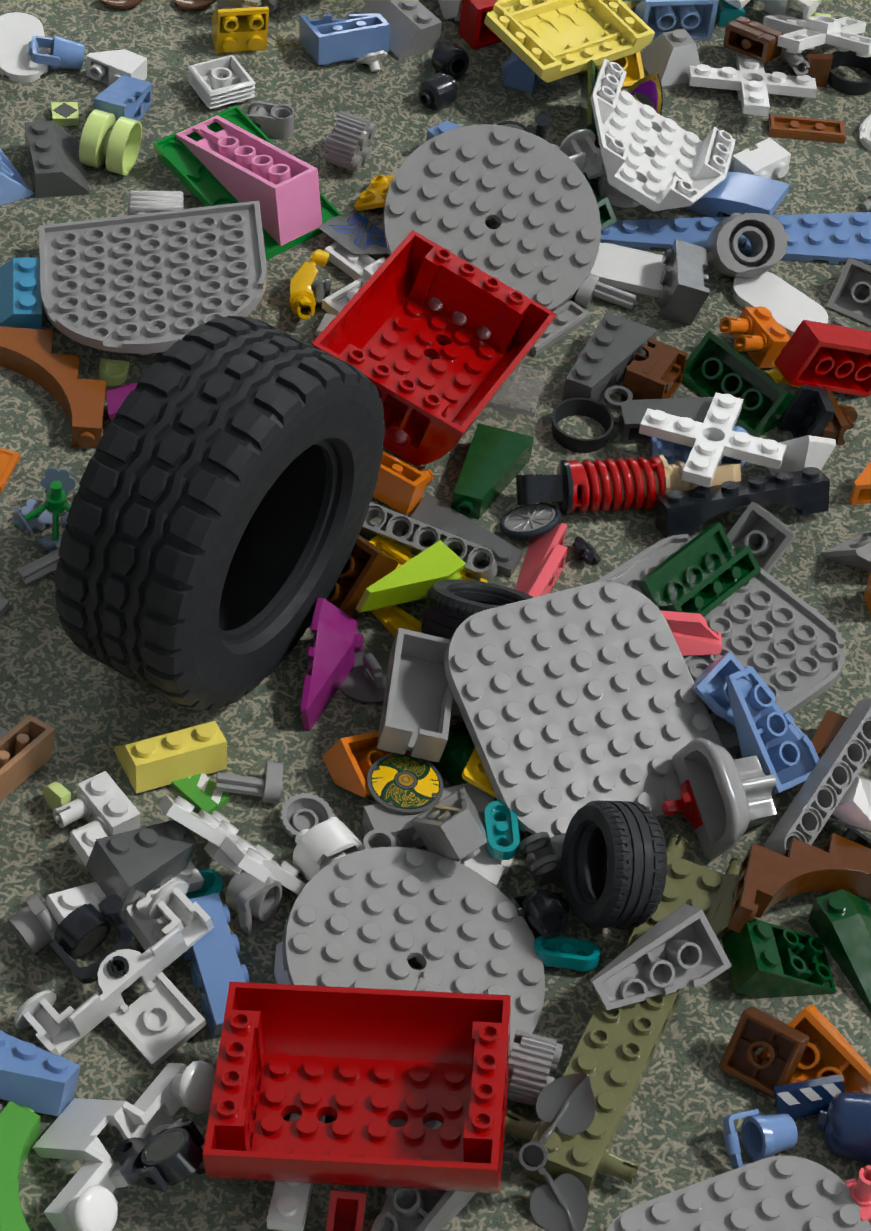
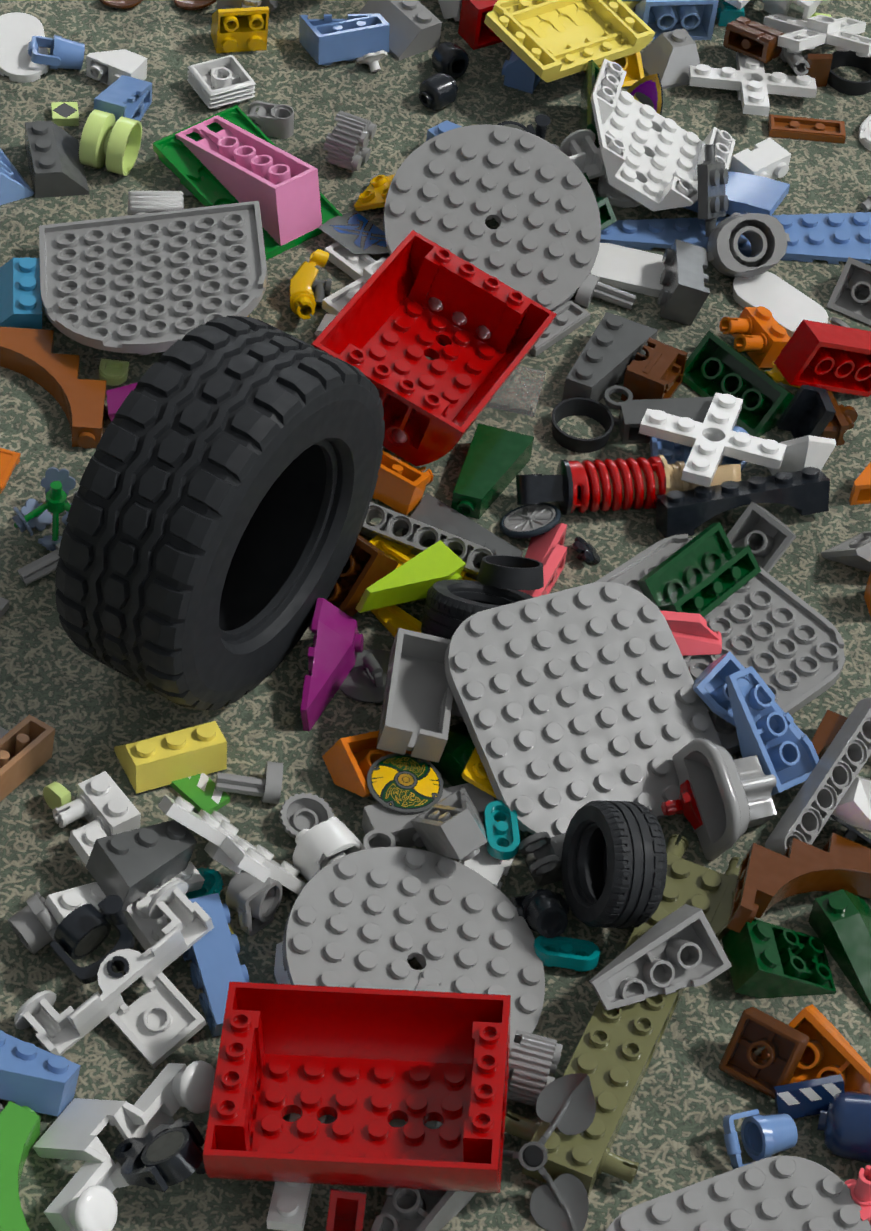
none -> black tyre [477,555,544,590]
none -> dark grey plate [697,144,729,237]

